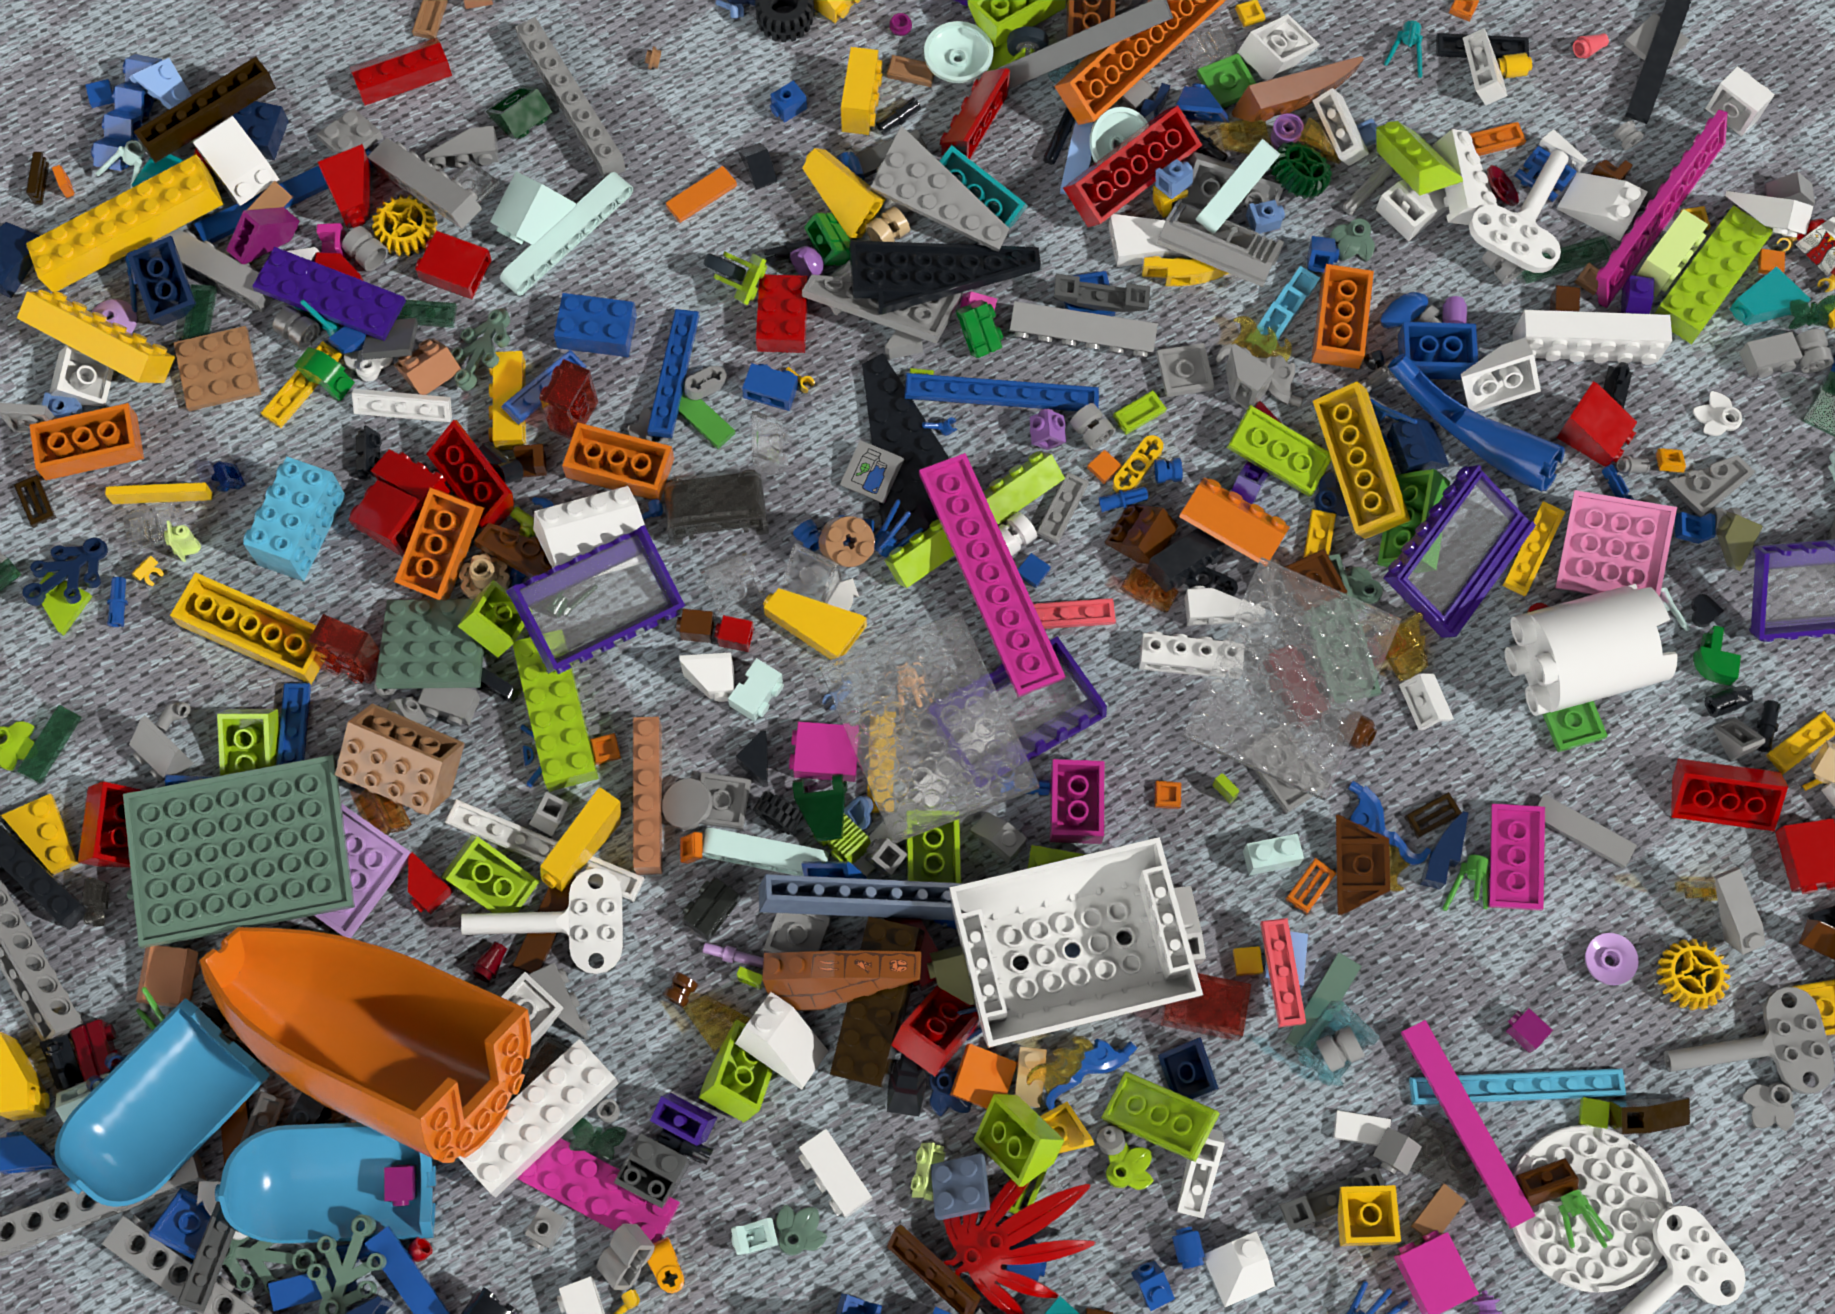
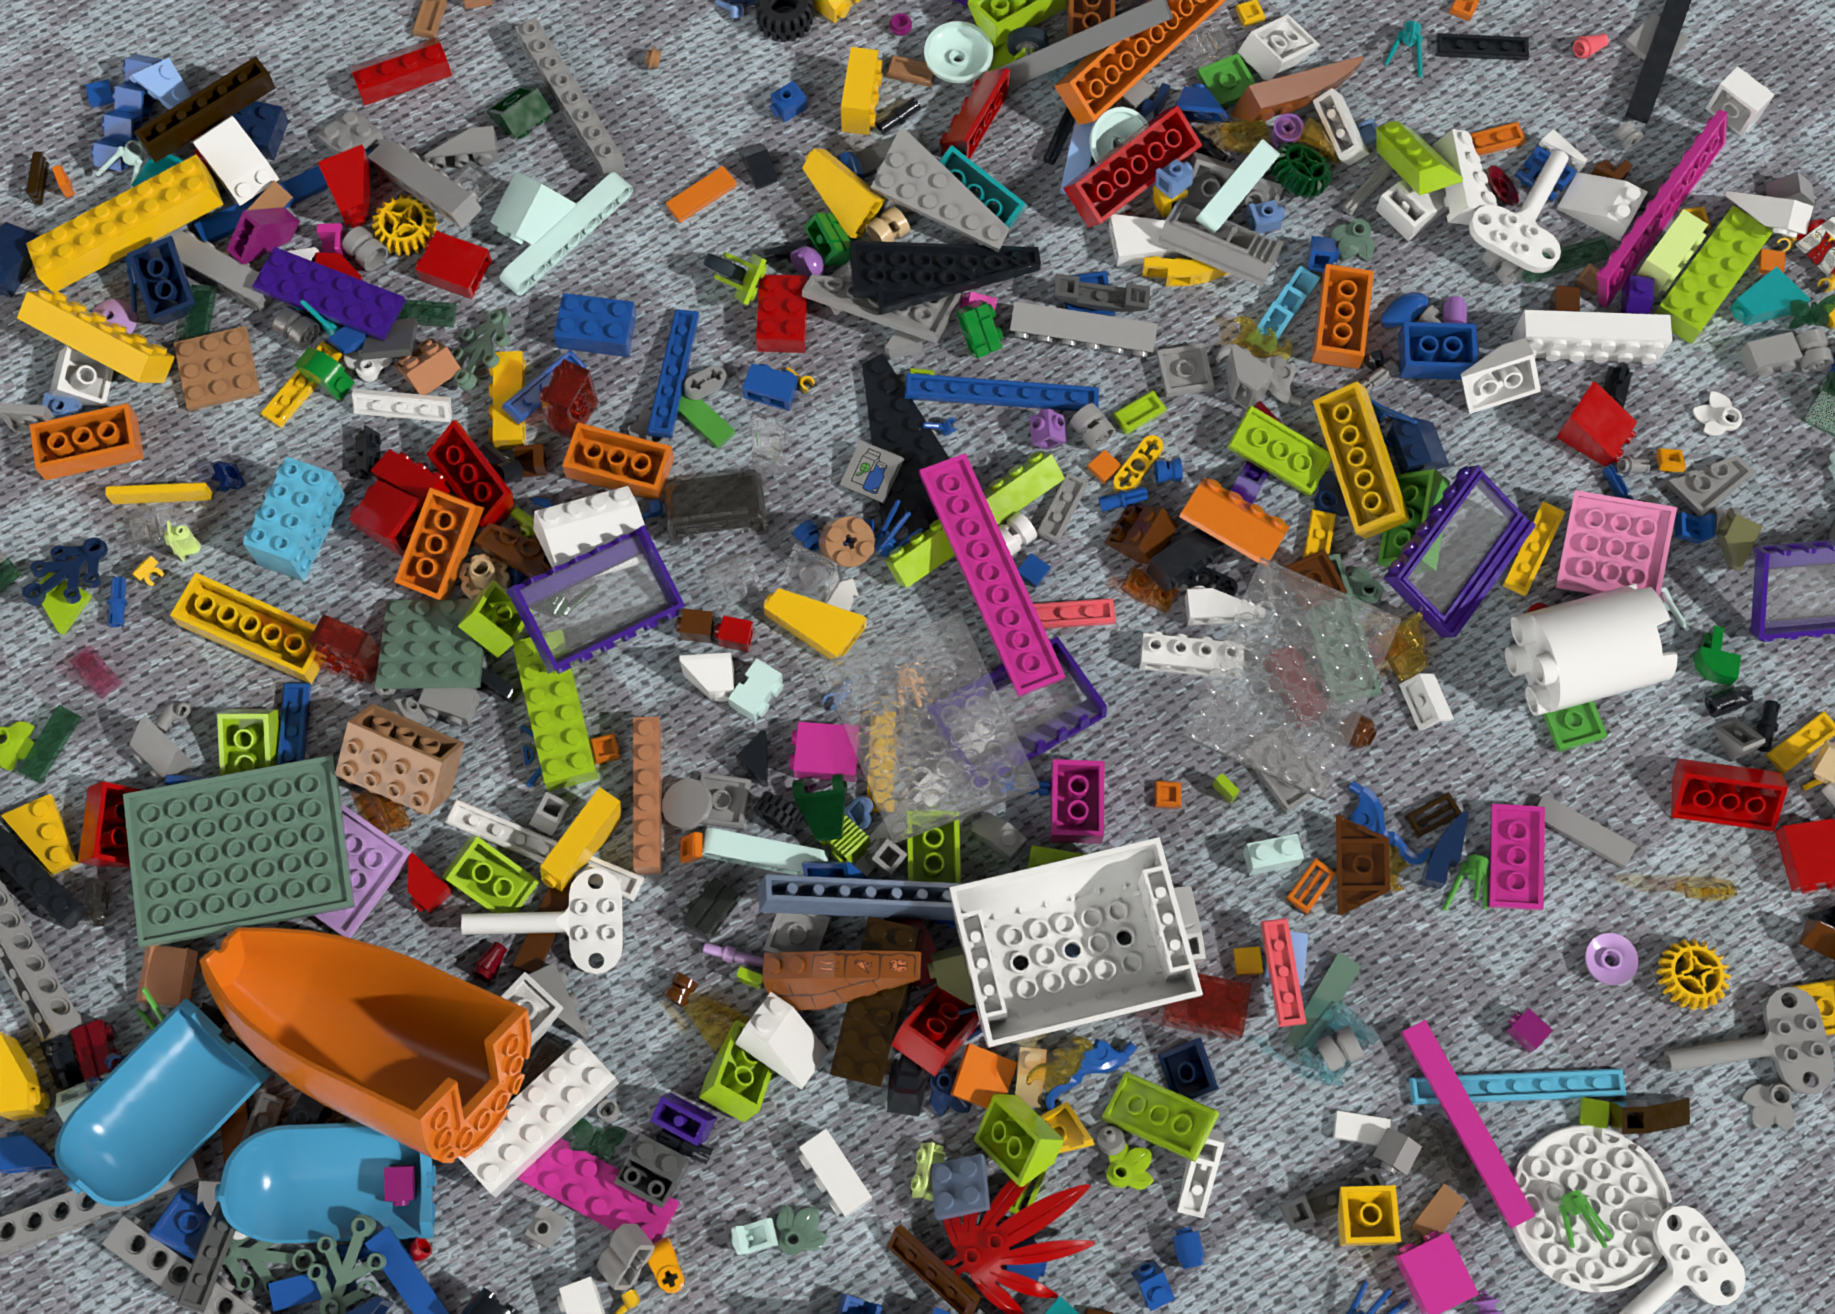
dark brown tile [14,475,57,528] -> none
white slope [1204,1231,1275,1307] -> none
blue brick [1388,353,1565,492] -> none
white slope [1463,28,1508,105] -> none
yellow brick [1497,53,1532,79] -> none
reddish brown slope [1516,1158,1579,1207] -> none
black tile [1691,594,1724,628] -> none
light grey slope [1714,867,1766,955] -> none
none -> clear pink slope [70,645,123,699]

